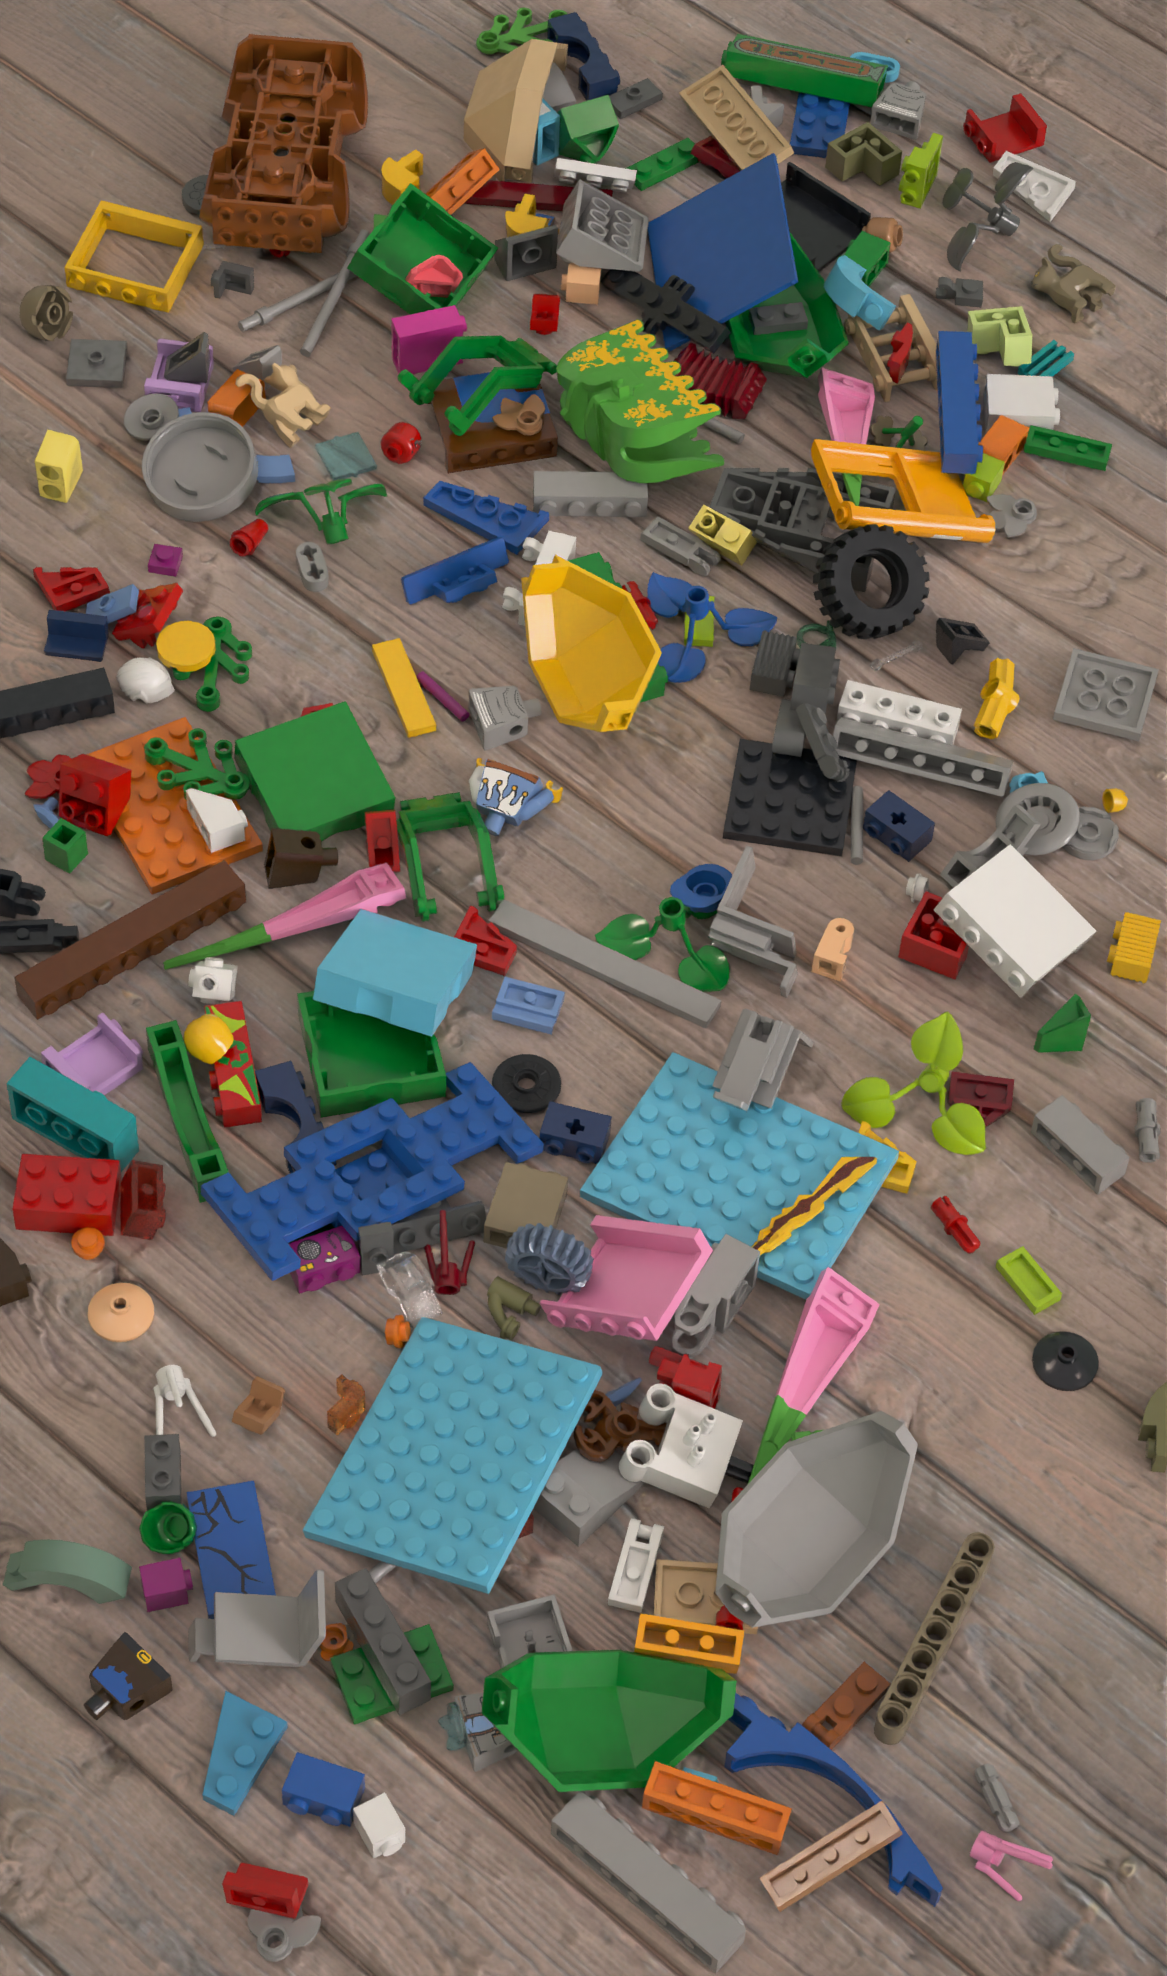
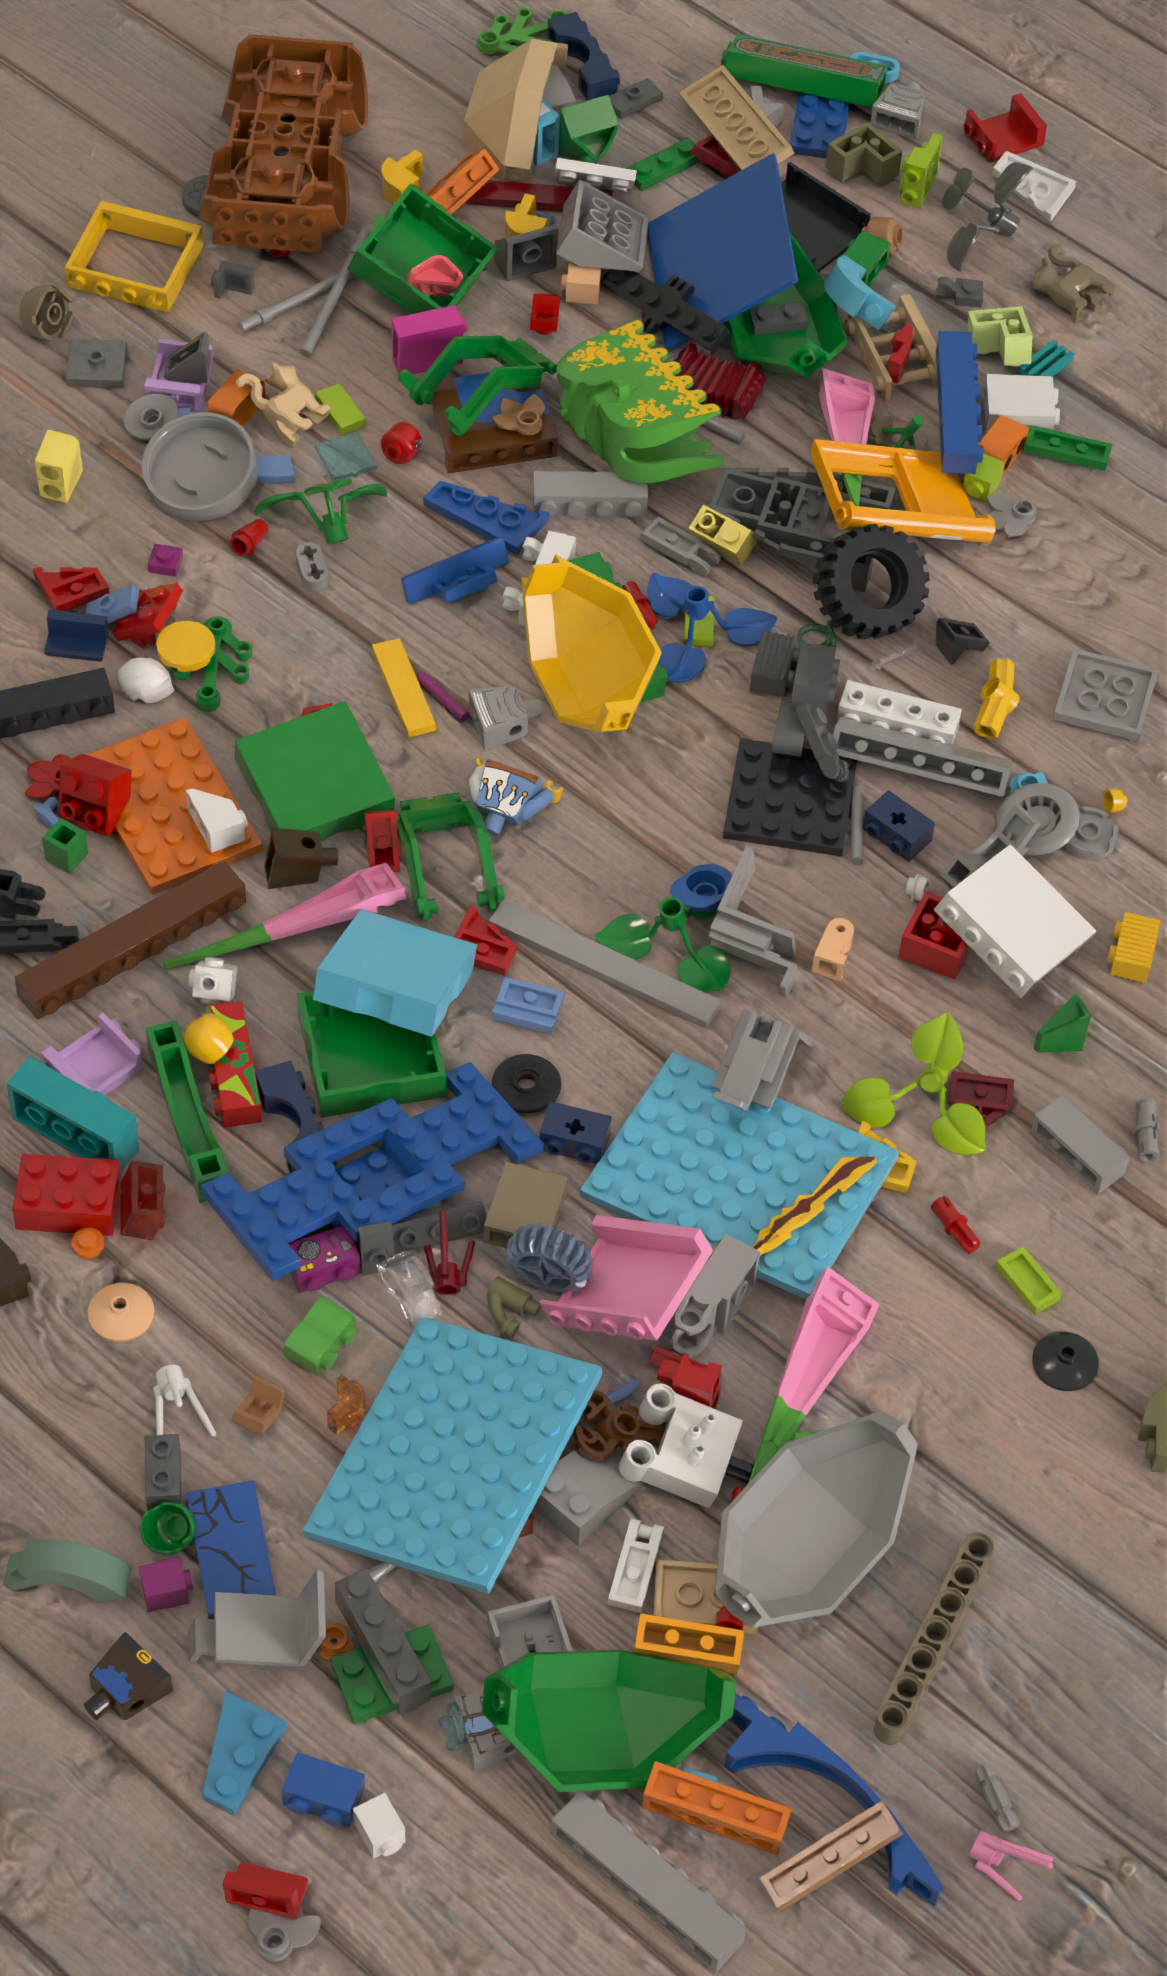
green plant [144,728,250,800] -> none
light grey slope [232,345,282,390] -> none
orange plate [385,1315,411,1348] -> none
dark orange plate [802,1661,891,1750] -> none
none -> bright green brick [284,1296,357,1376]
none -> lime tile [315,383,366,436]

